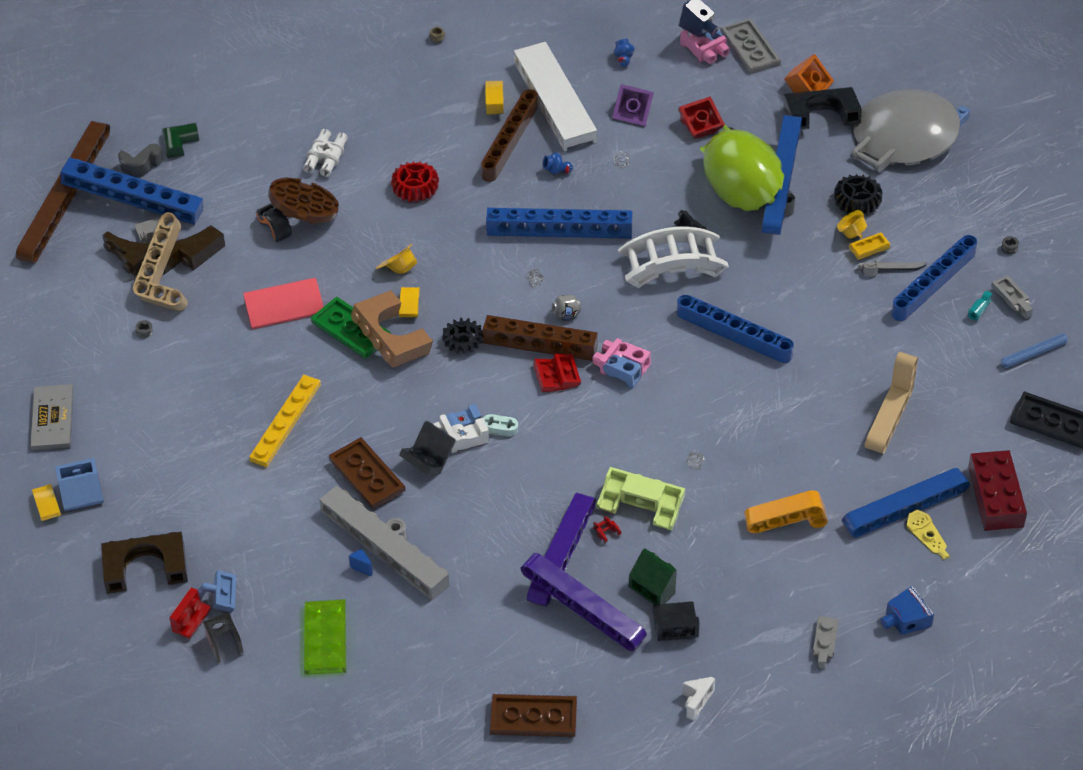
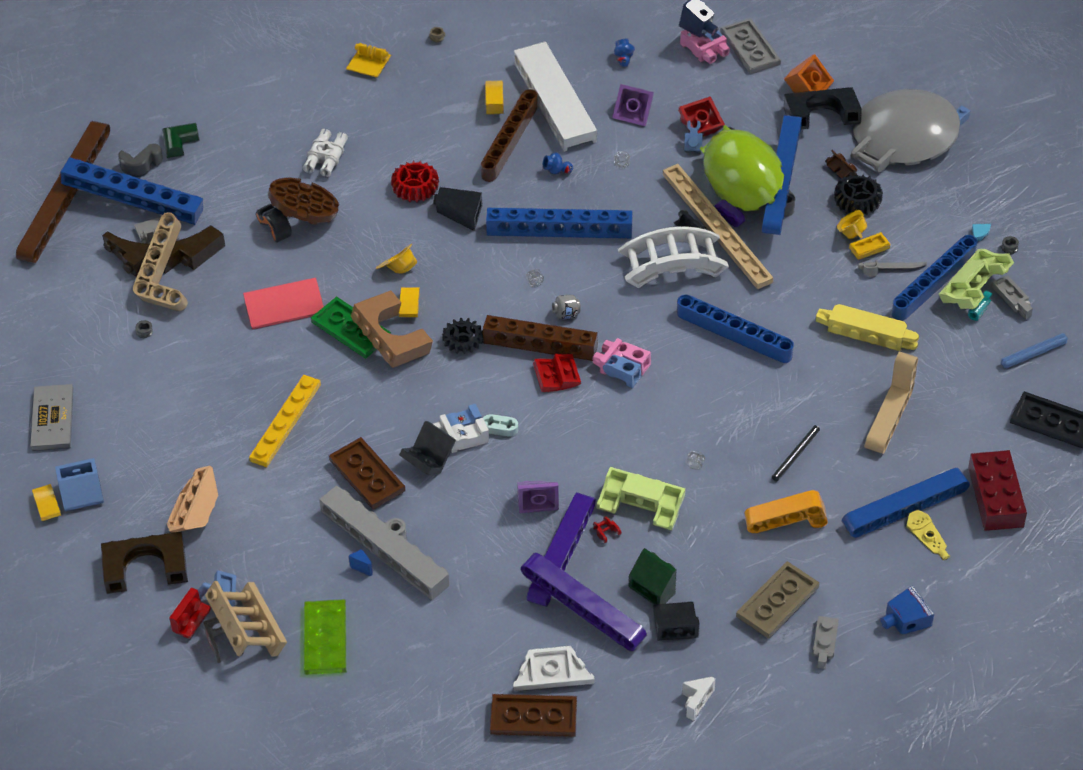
none -> light nougat wedge [167,466,218,533]
none -> tan fence [205,581,287,656]
none -> yellow hinge [346,43,391,78]
none -> black slope [433,187,483,231]
none -> white wing [513,646,594,691]
none -> medium lavender slope [517,481,559,513]
none -> tan plate [663,164,773,289]
none -> medium blue plate [684,121,703,152]
none -> dark purple beam [714,199,745,227]
none -> dark tan plate [736,561,820,639]
none -> black bar [772,425,820,481]
none -> light yellow hinge [816,304,919,351]
none -> reddish brown hinge [825,150,858,179]
none -> yellowish green bracket [938,249,1014,309]
none -> medium azure tile [972,224,991,241]

